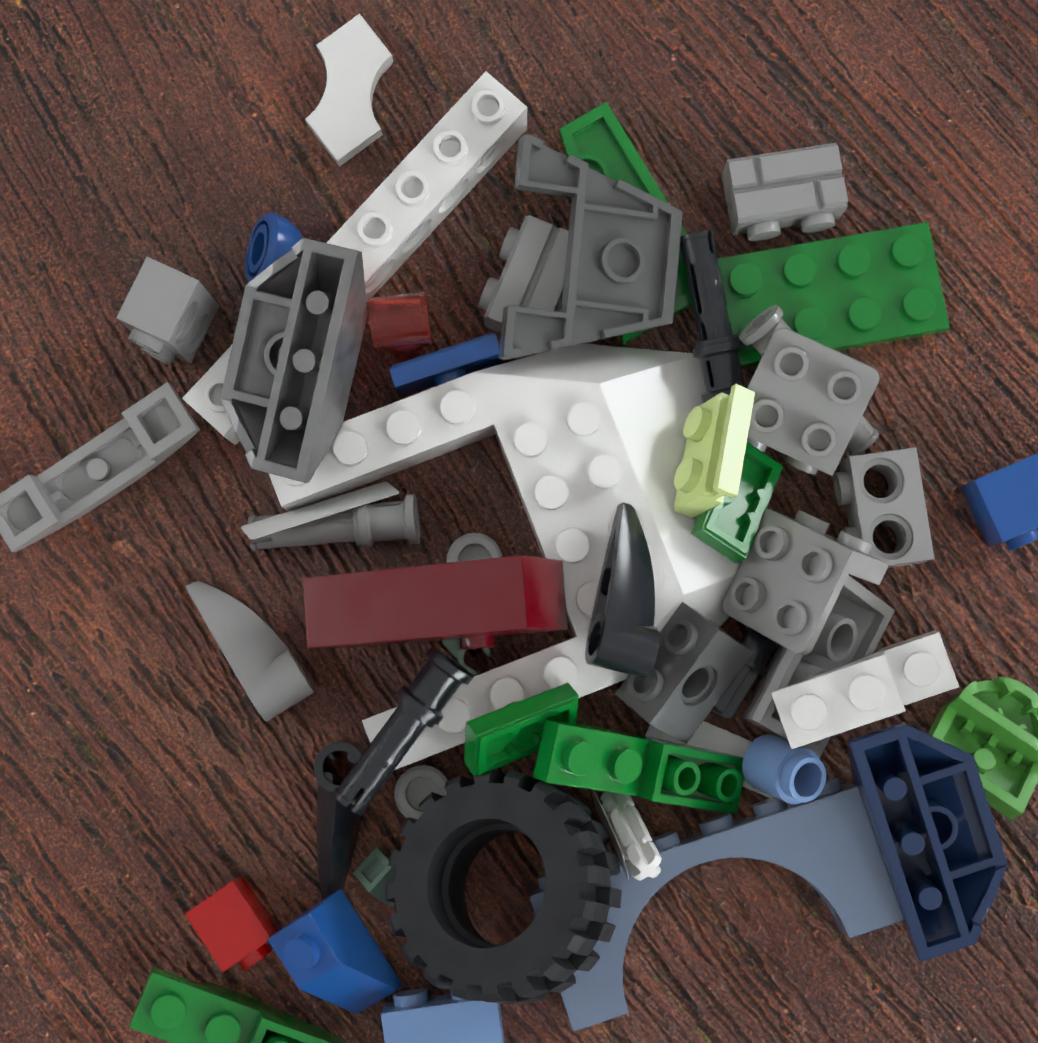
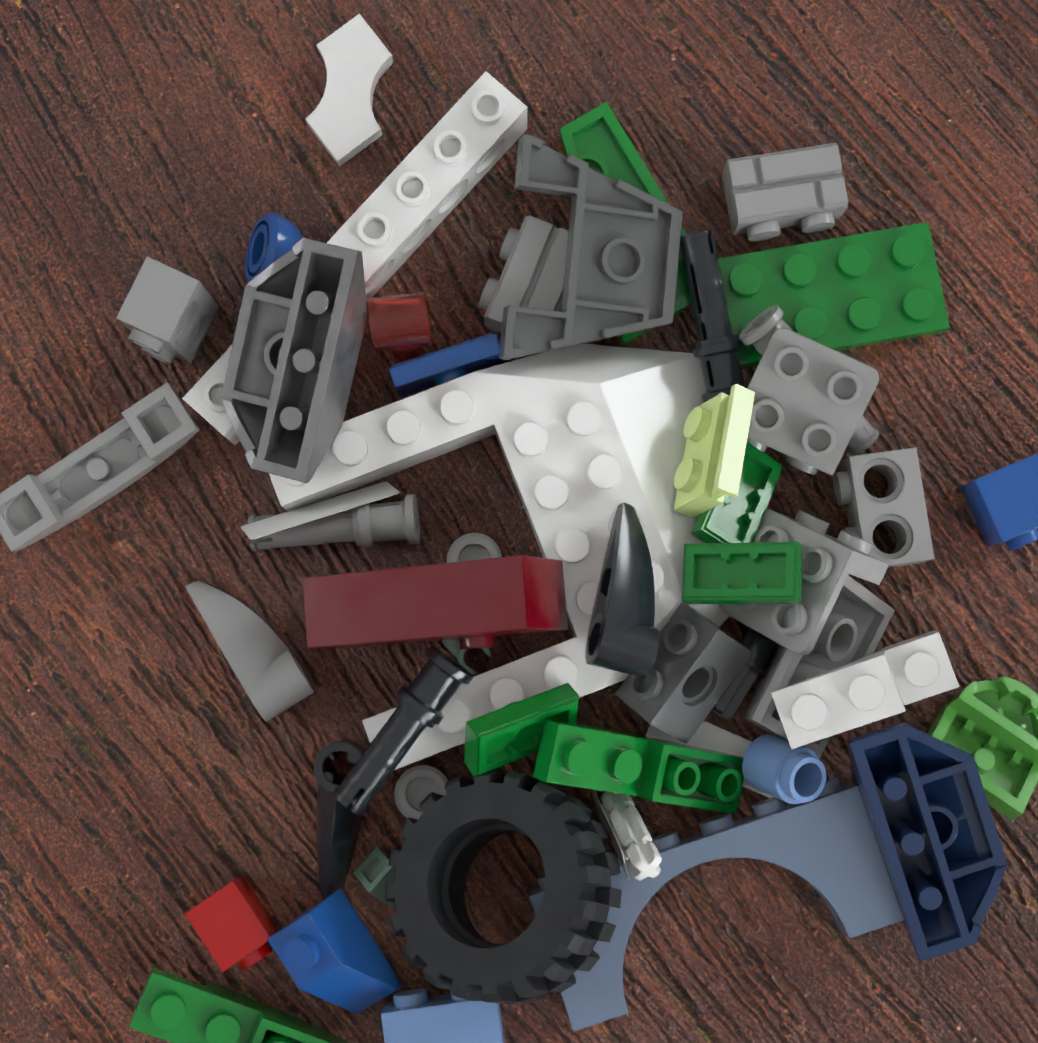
none -> green plate [681,542,803,604]

